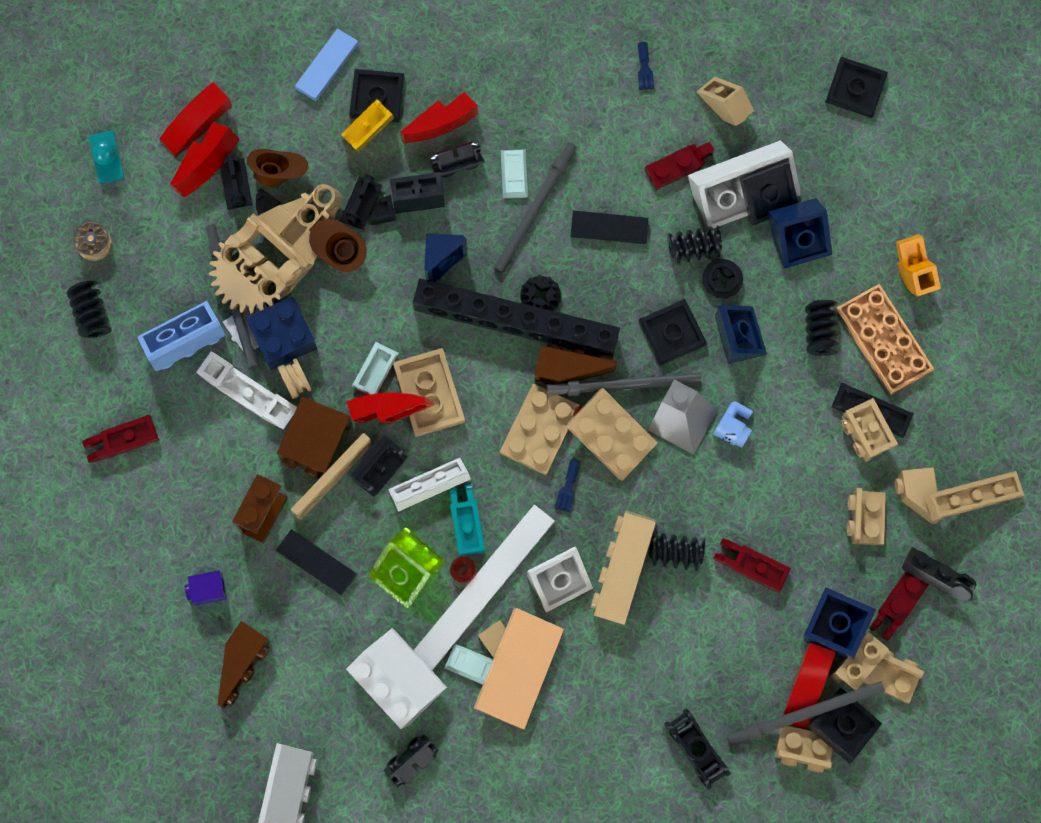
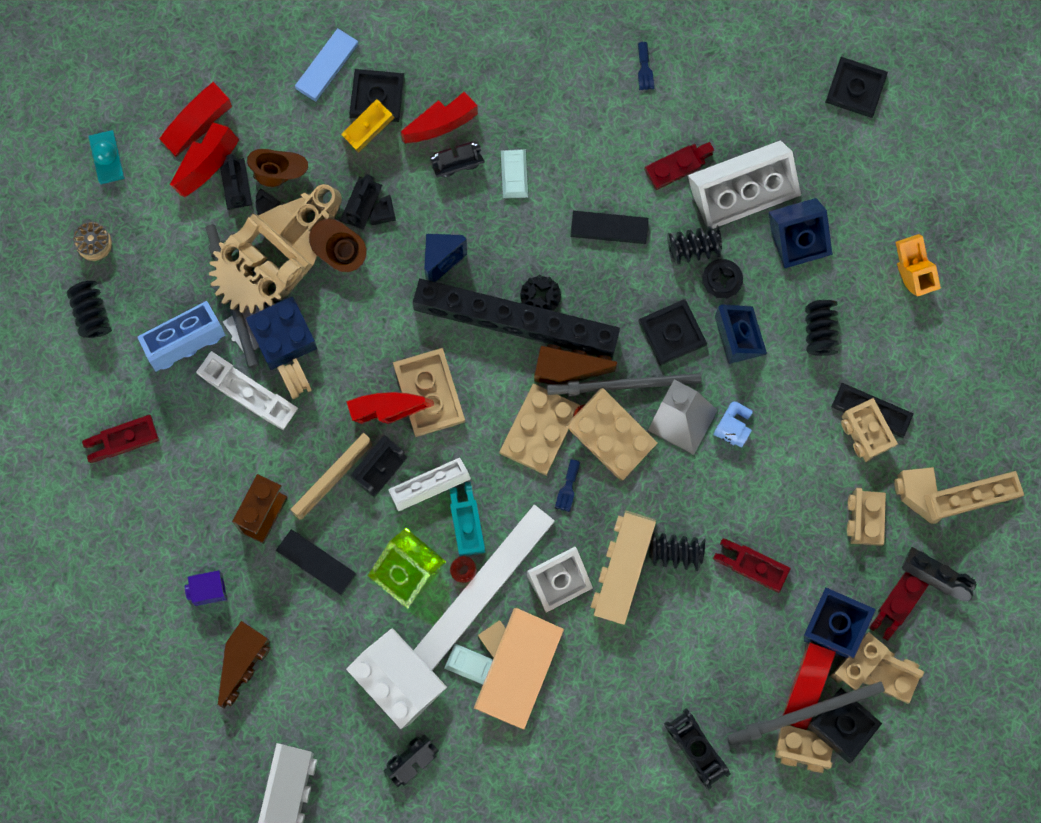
reddish brown panel [277,397,352,479] -> none
light aqua tile [352,342,399,395] -> none
black hinge [390,172,445,214] -> none
dark grey bar [494,142,577,274] -> none
tan slope [696,77,754,126] -> none
black tile [739,160,798,225] -> none
light nougat tile [835,284,934,396] -> none

